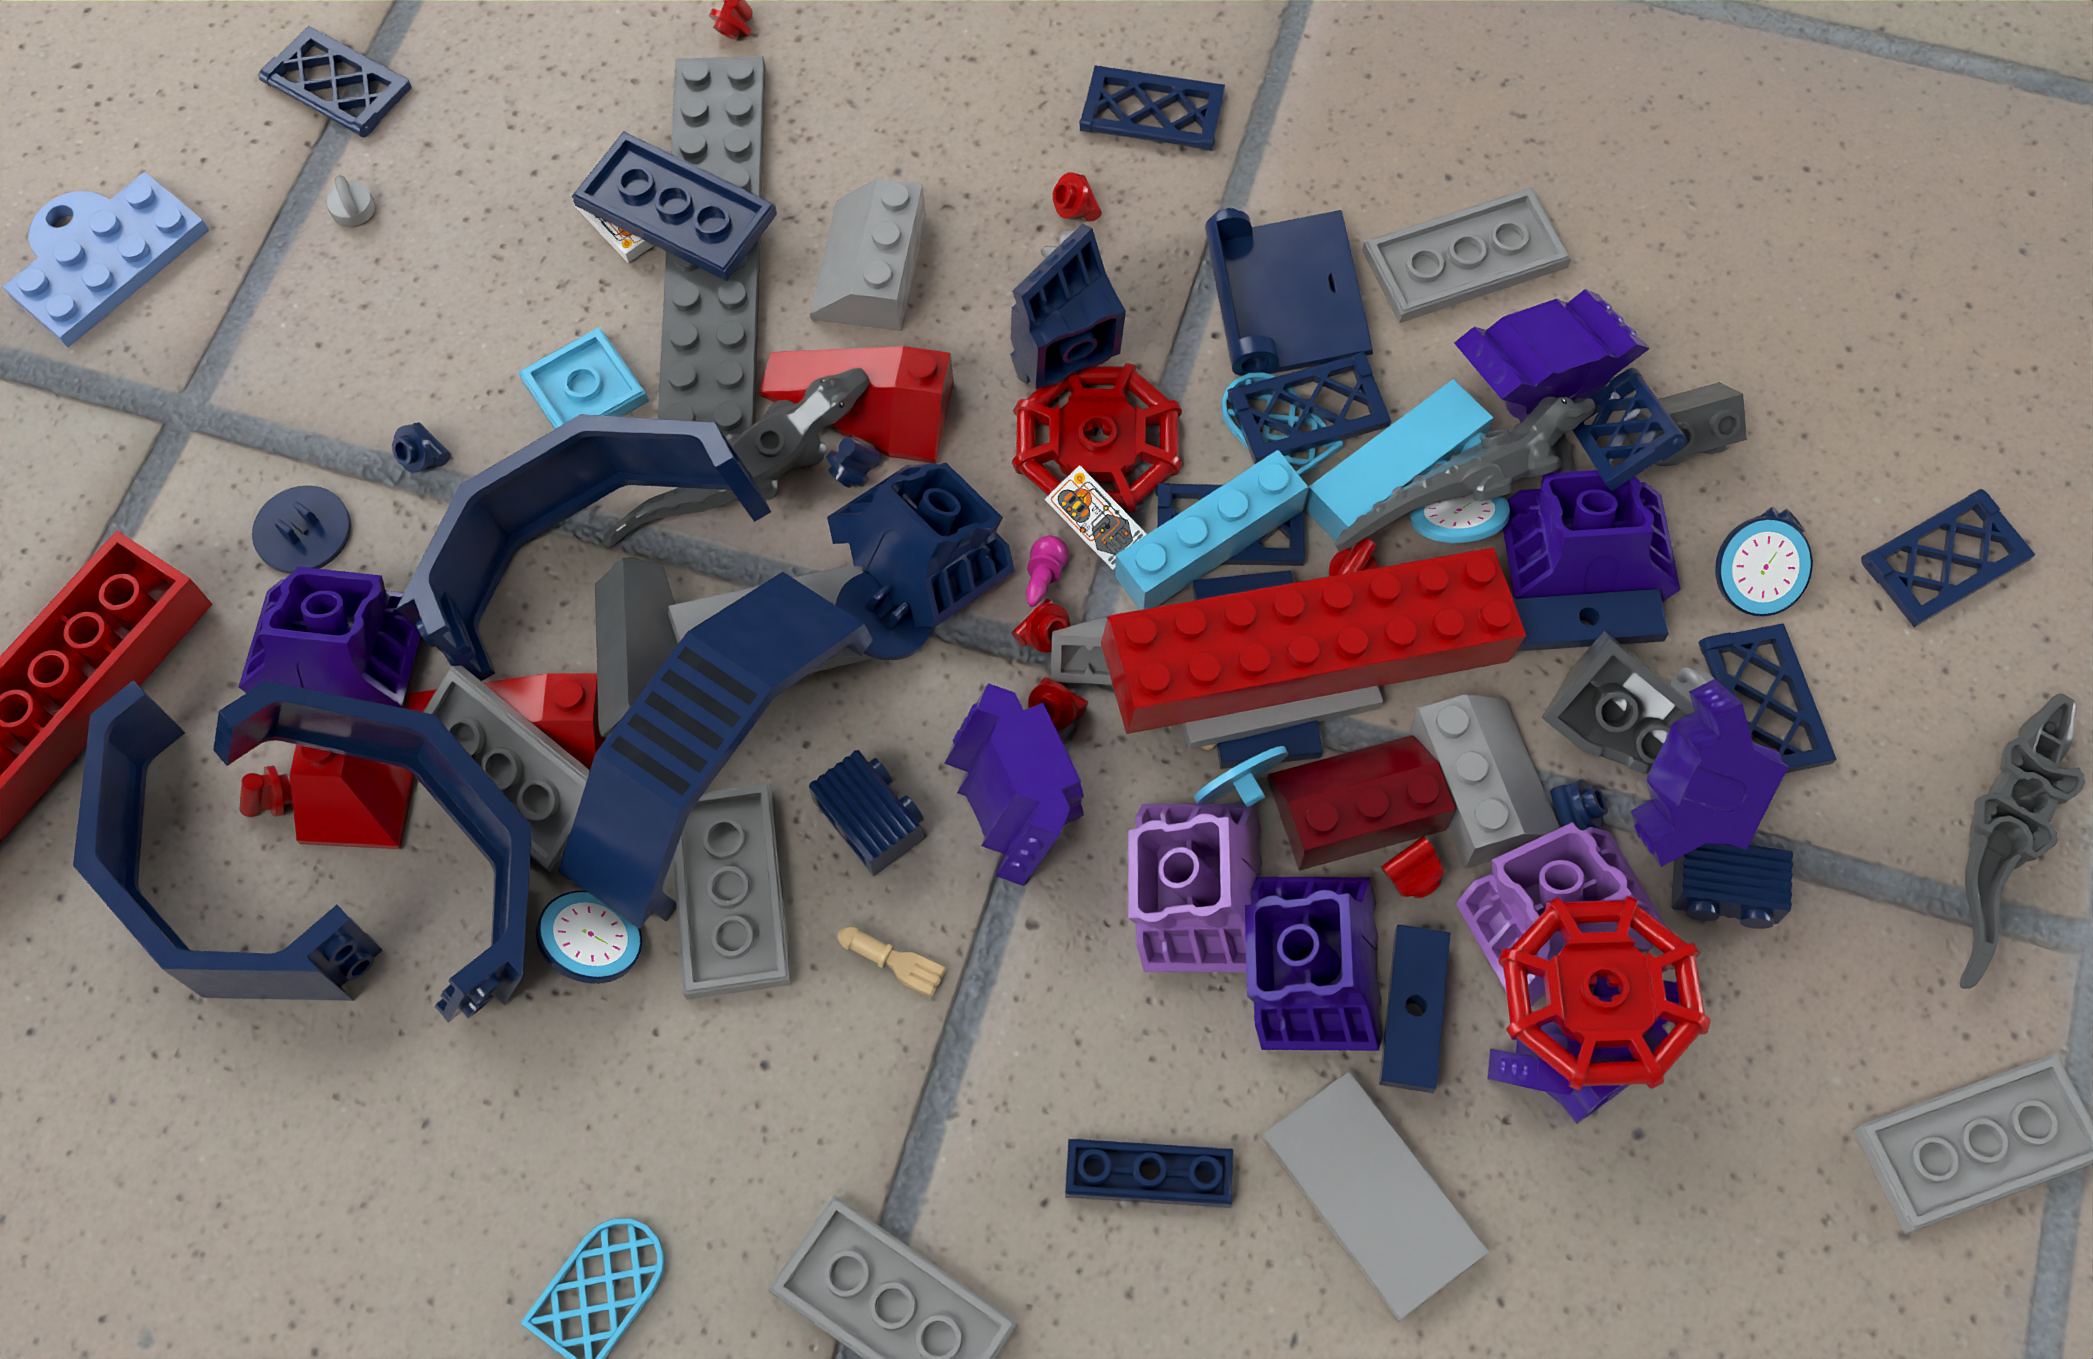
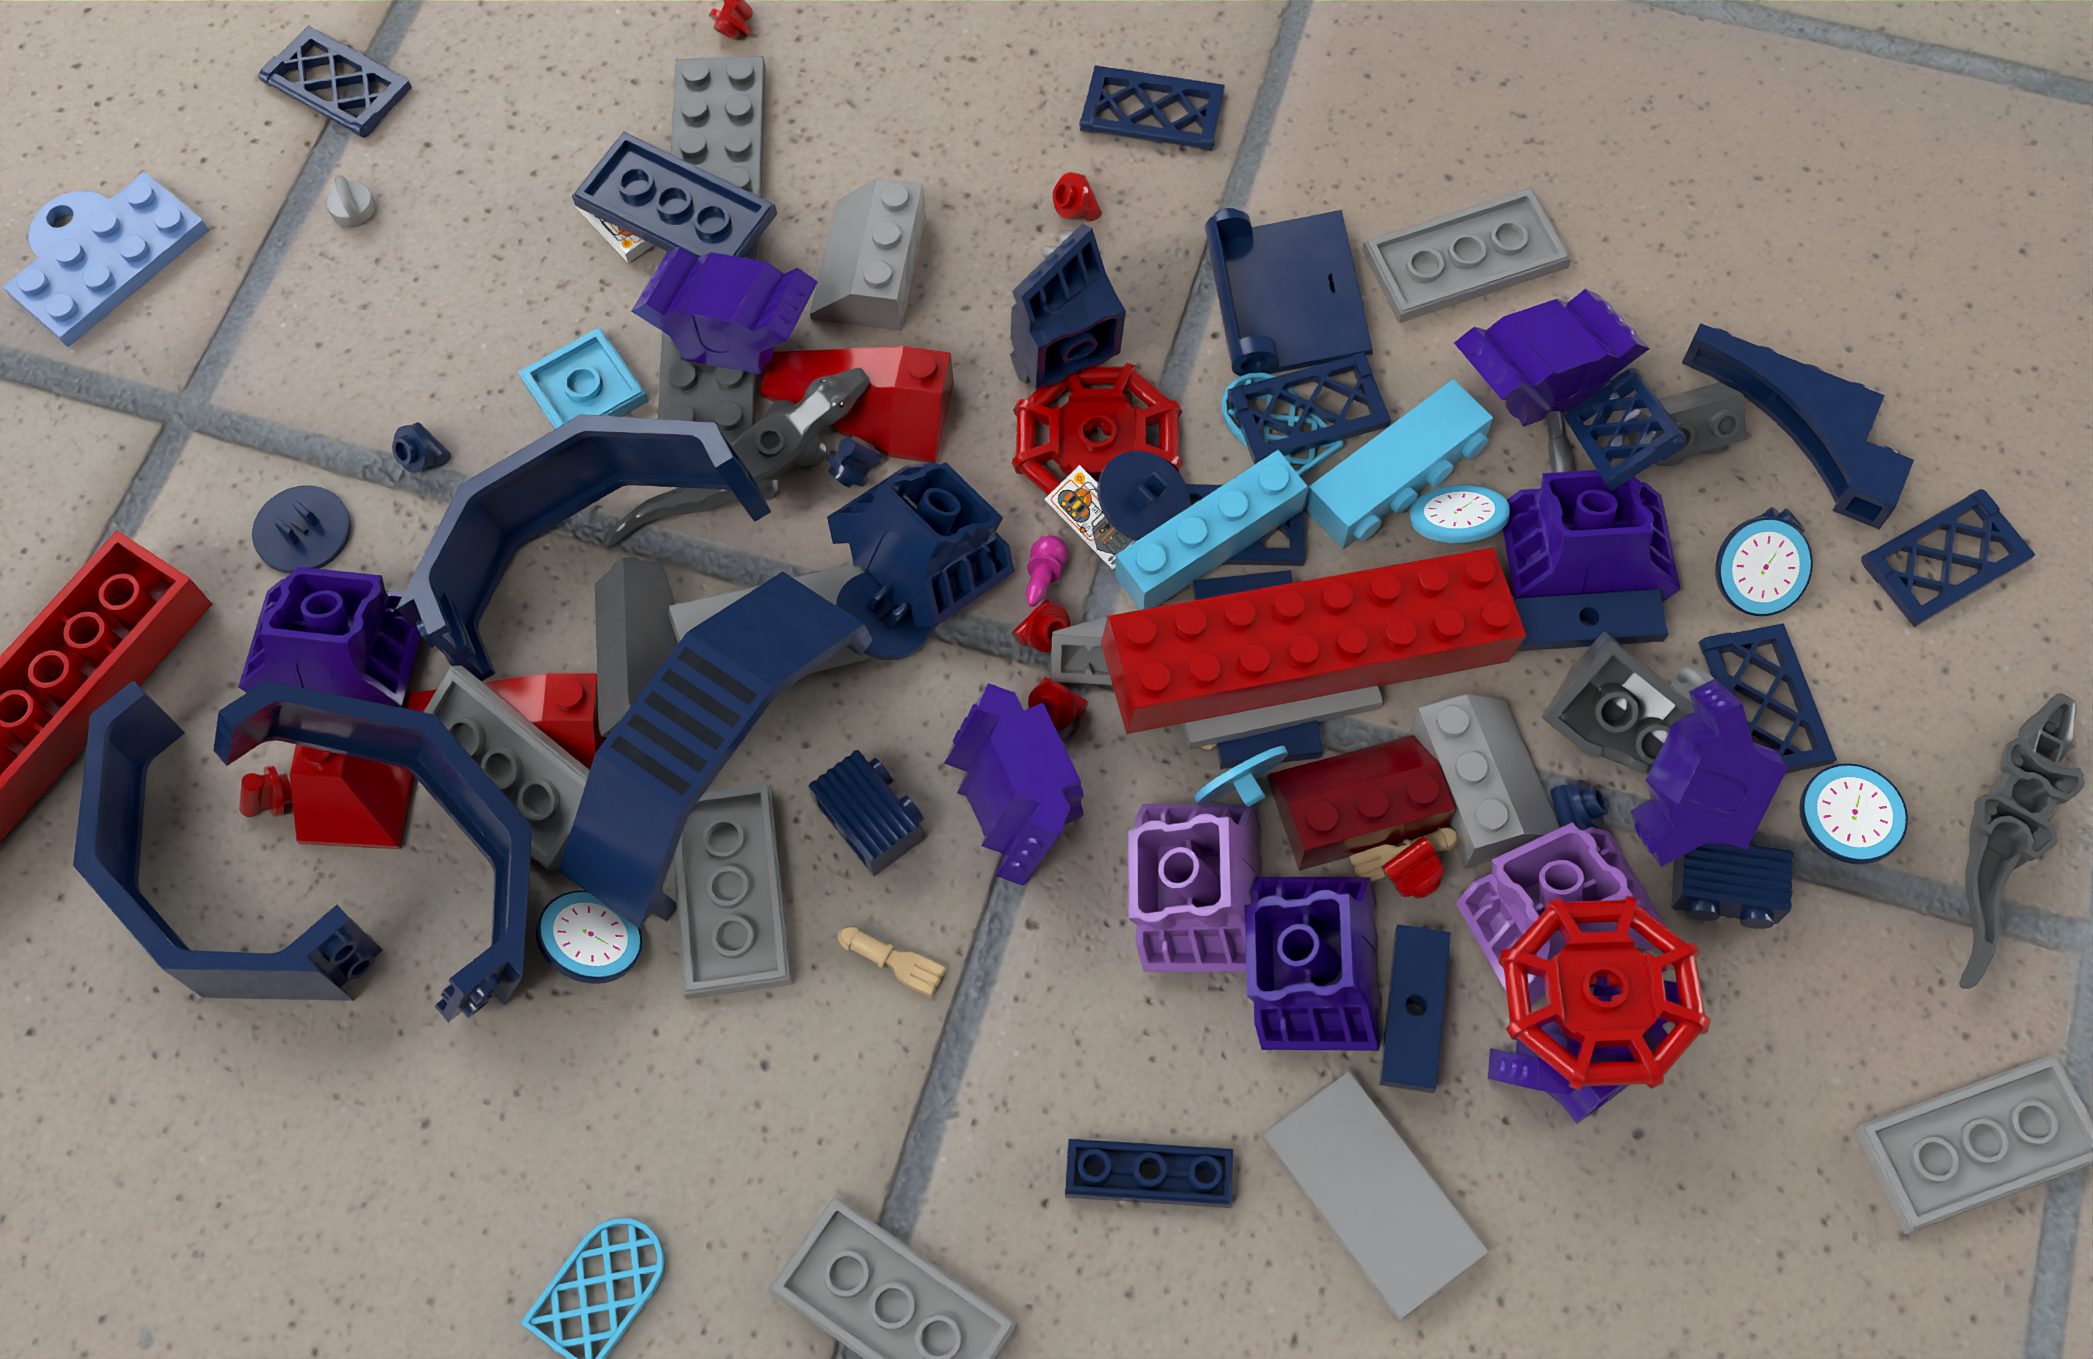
red plate [1328,538,1378,576] -> none
dark grey animal [1335,396,1596,551] -> none
none -> dark purple slope [631,247,818,374]
none -> dark blue piece [1097,451,1190,541]
none -> tan piece [1349,826,1459,883]
none -> dark blue arch [1682,323,1914,530]
none -> piece [1799,763,1908,864]

